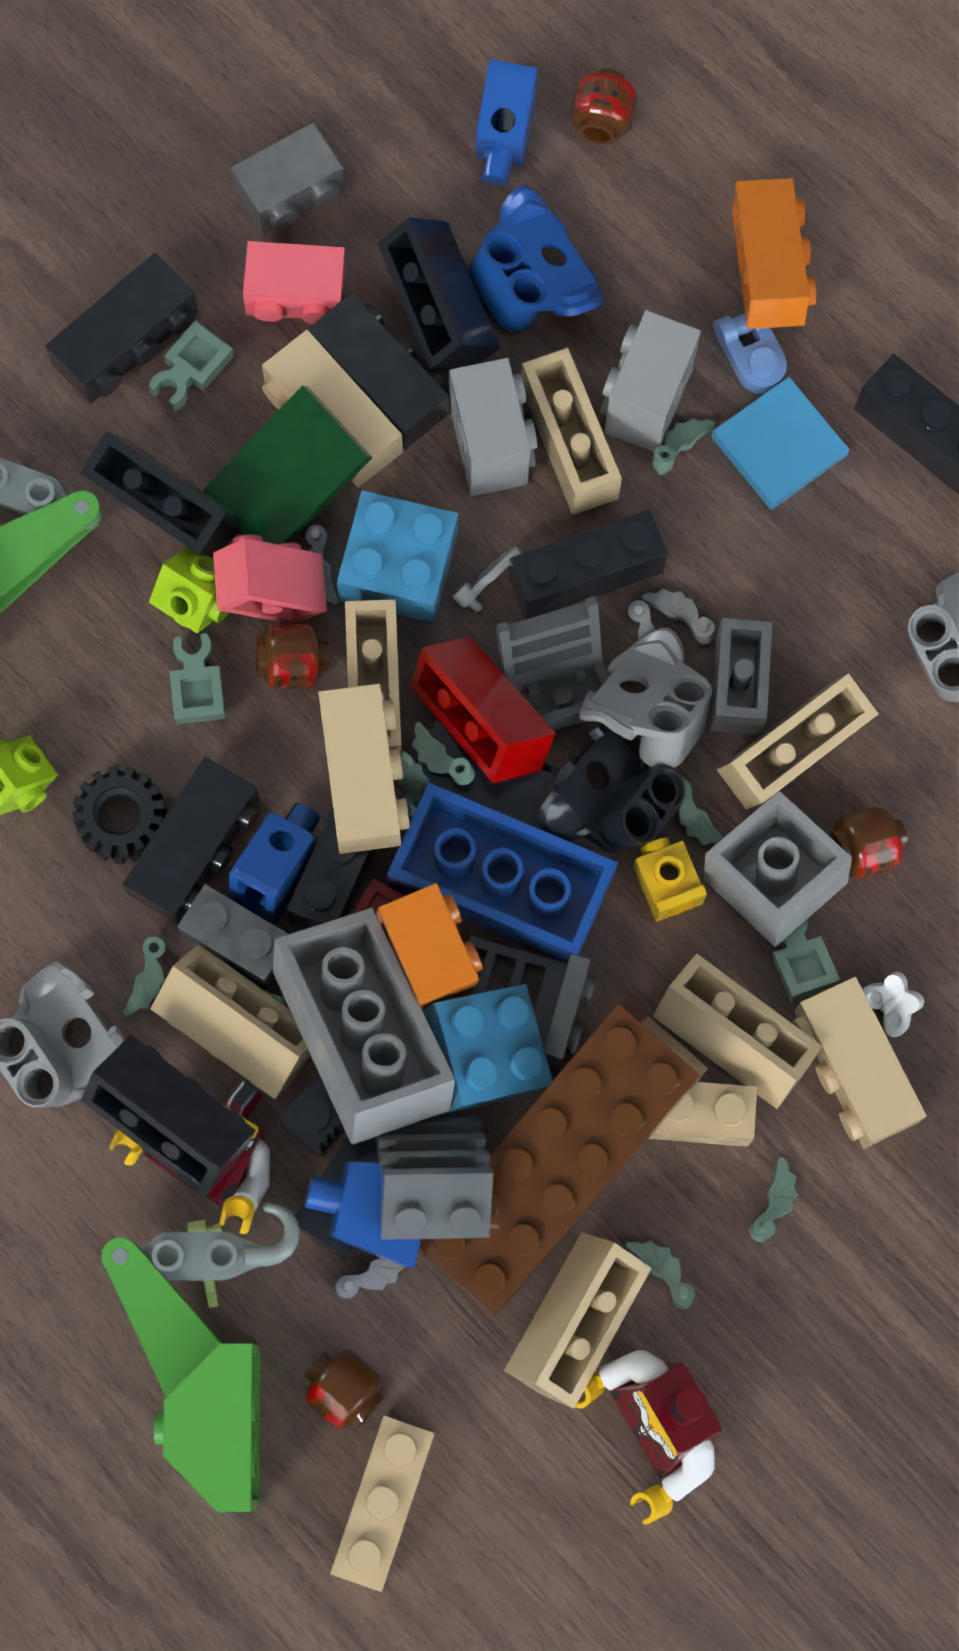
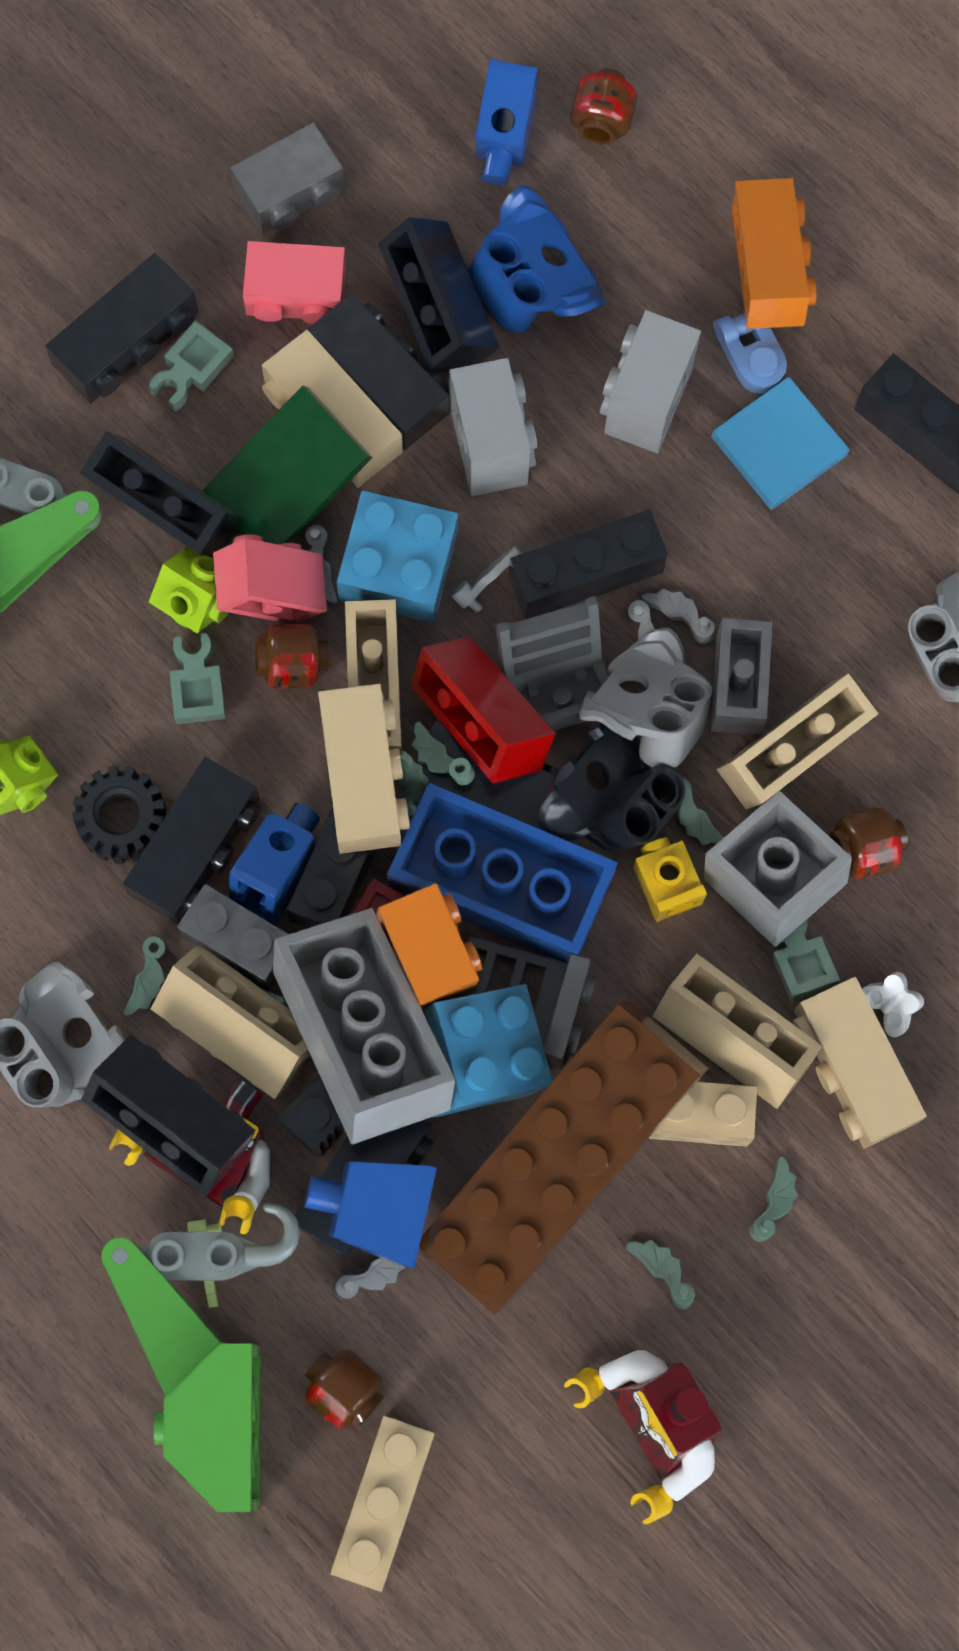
dark grey plate [375,1115,494,1240] -> none
tan brick [504,1232,651,1409] -> none
tan brick [521,348,622,515] -> none
sand green piece [652,418,715,475] -> none

